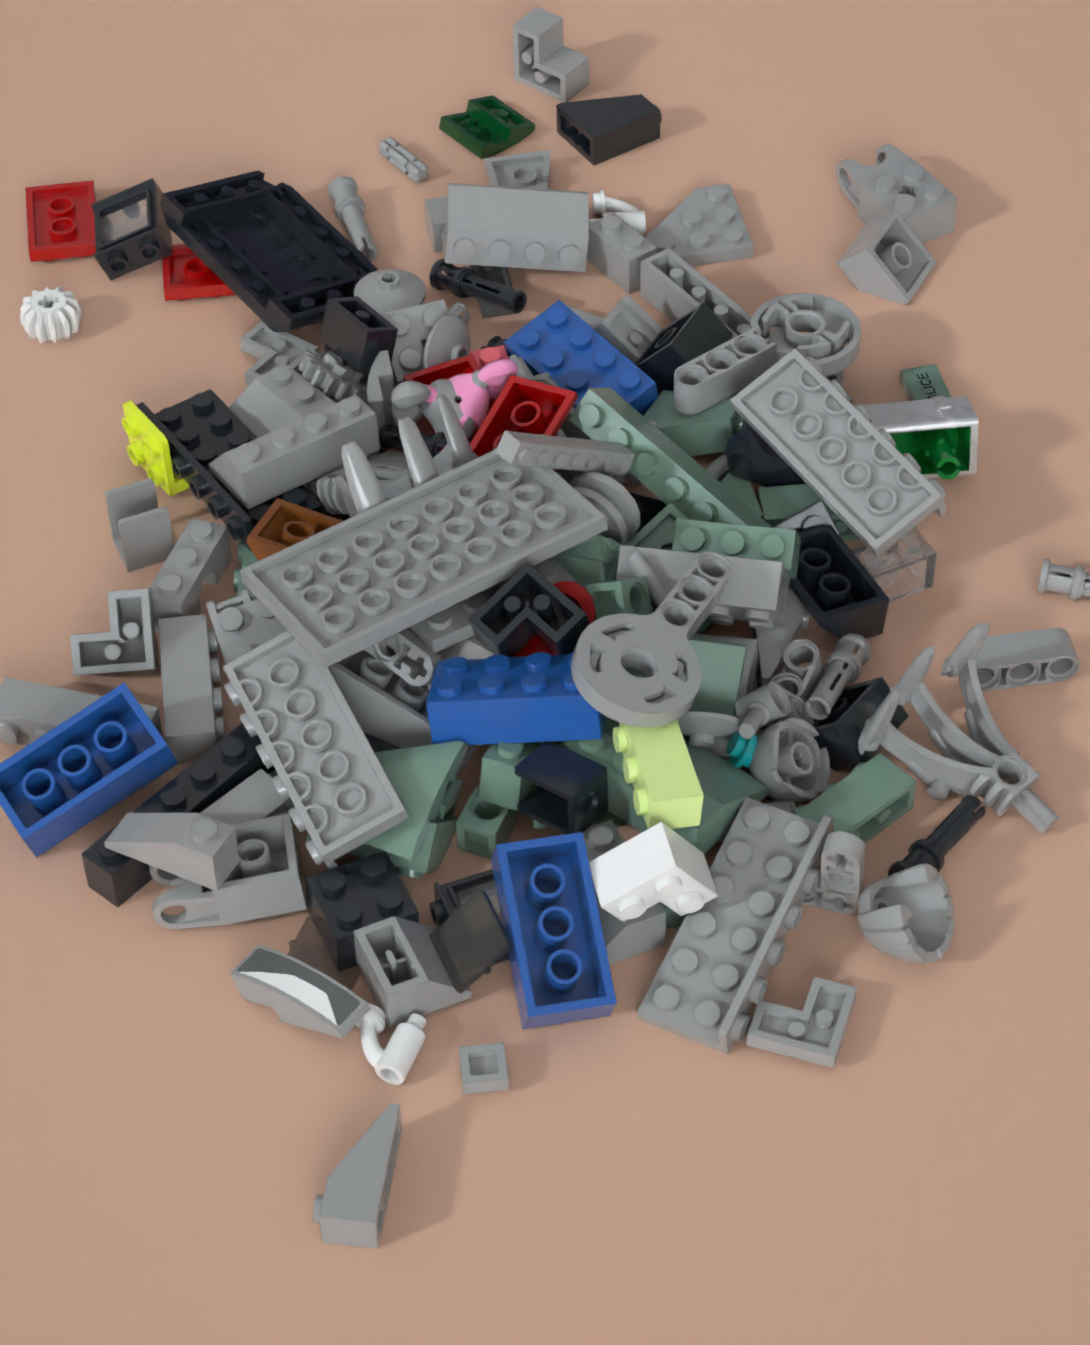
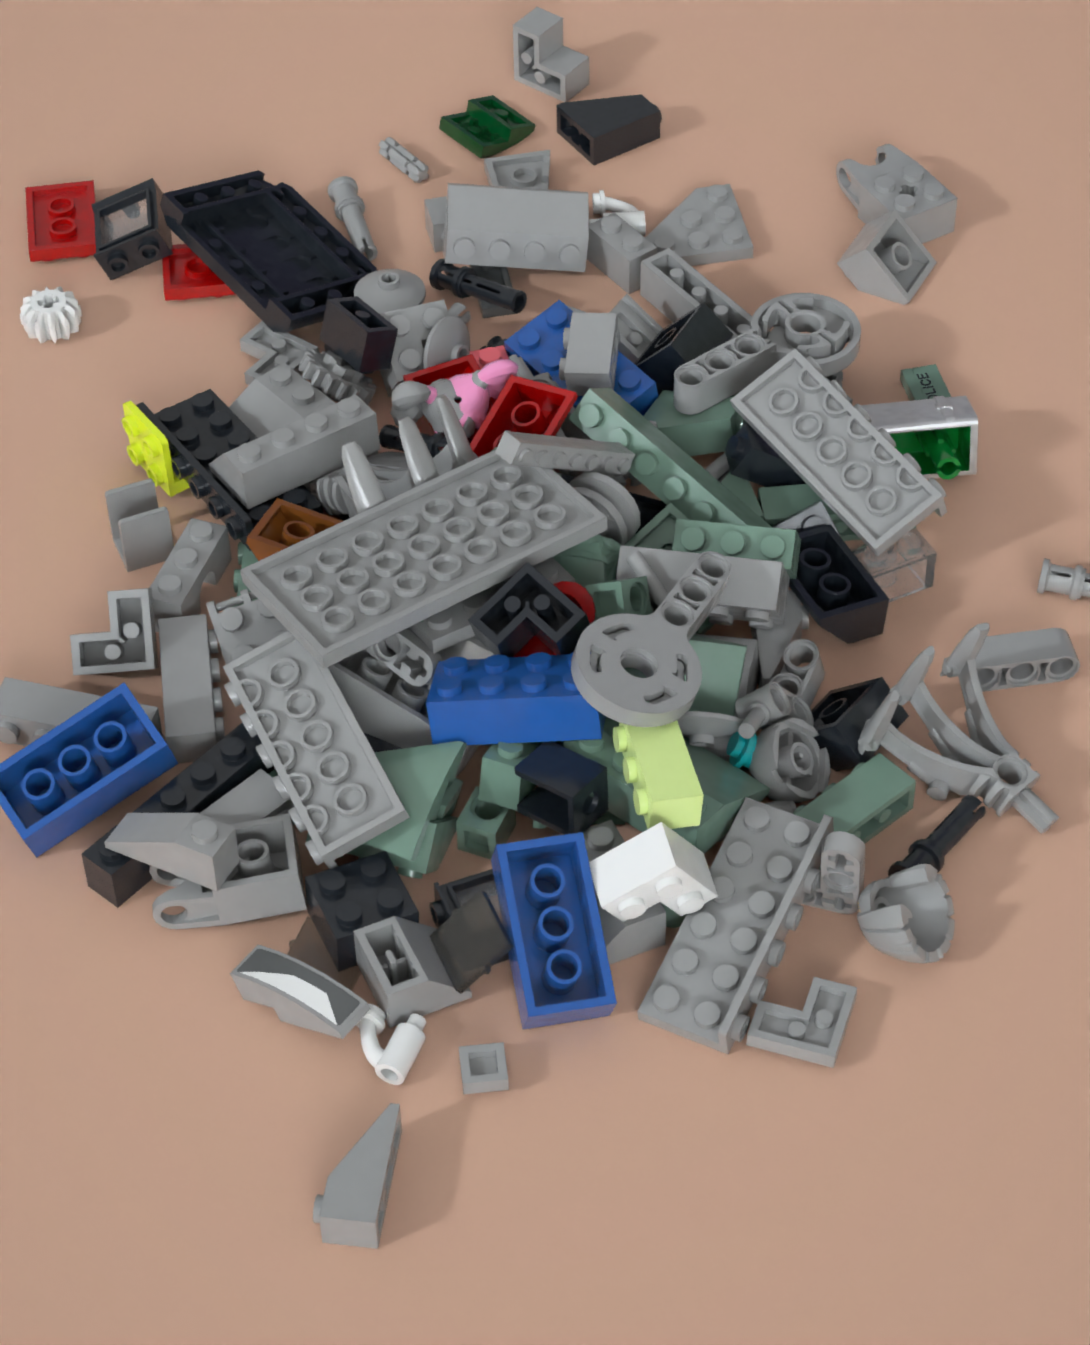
light grey slope [367,350,397,454] -> none
light grey pin [805,633,871,720] -> none
none -> light grey brick [559,312,620,396]

